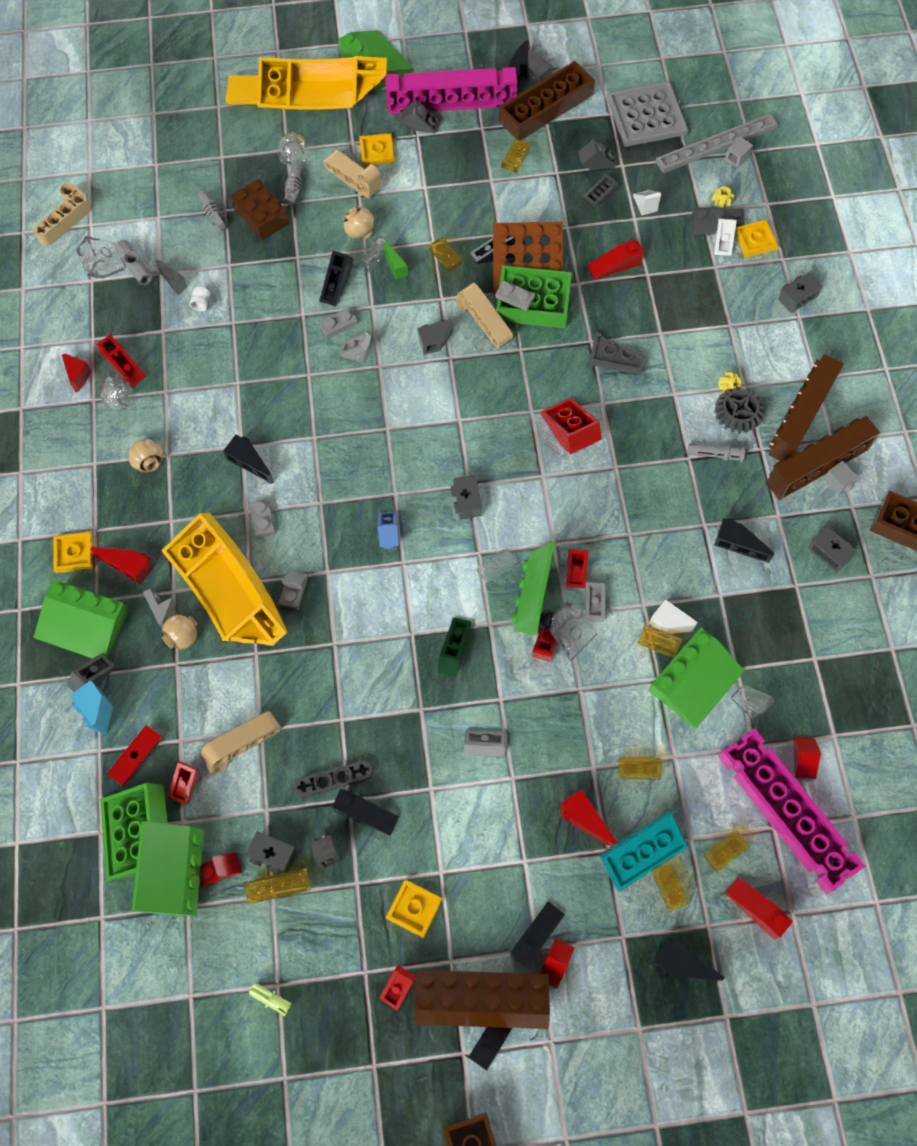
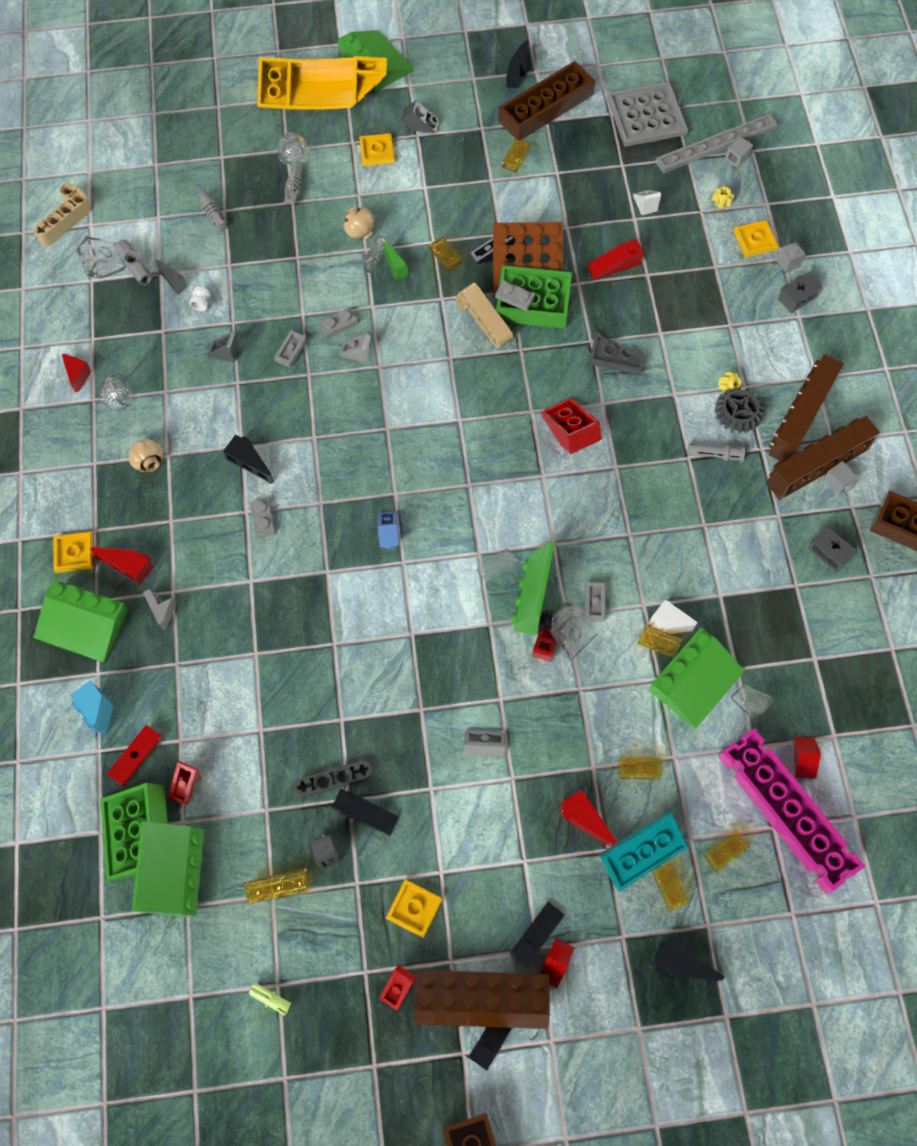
flat silver slope [67,653,115,692] -> none
red slope [96,333,146,387] -> none
yellow slope [161,513,288,646] -> none
tan plant [161,615,198,650] -> none
red slope [200,853,242,888] -> none
tan beam [201,711,281,775] -> none
yellow tile [226,75,258,104] -> none
reddish brown brick [230,179,289,241] -> none
dark grey brick [246,831,297,875] -> none
light grey slope [279,570,309,610] -> none
black slope [319,251,354,306] -> none
tan beam [323,150,381,199] -> none
dark pink brick [385,67,517,114] -> none
dark grey slope [417,319,453,355] -> none
dark green slope [437,617,472,677] -> none
dark grey brick [450,475,482,520] -> none
flat silver slope [528,49,553,85] -> none
red slope [566,549,588,588] -> none
dark grey slope [578,140,617,171] -> none
flat silver slope [583,173,619,208] -> none
dark grey wing [692,208,745,239] -> none
white slope [714,218,737,256] -> none
black slope [714,518,774,563] -> none
red slope [725,878,794,940] -> none
none -> dark grey slope [208,332,240,362]
none -> light grey plate [274,330,307,368]
none -> light grey brick [777,241,805,273]

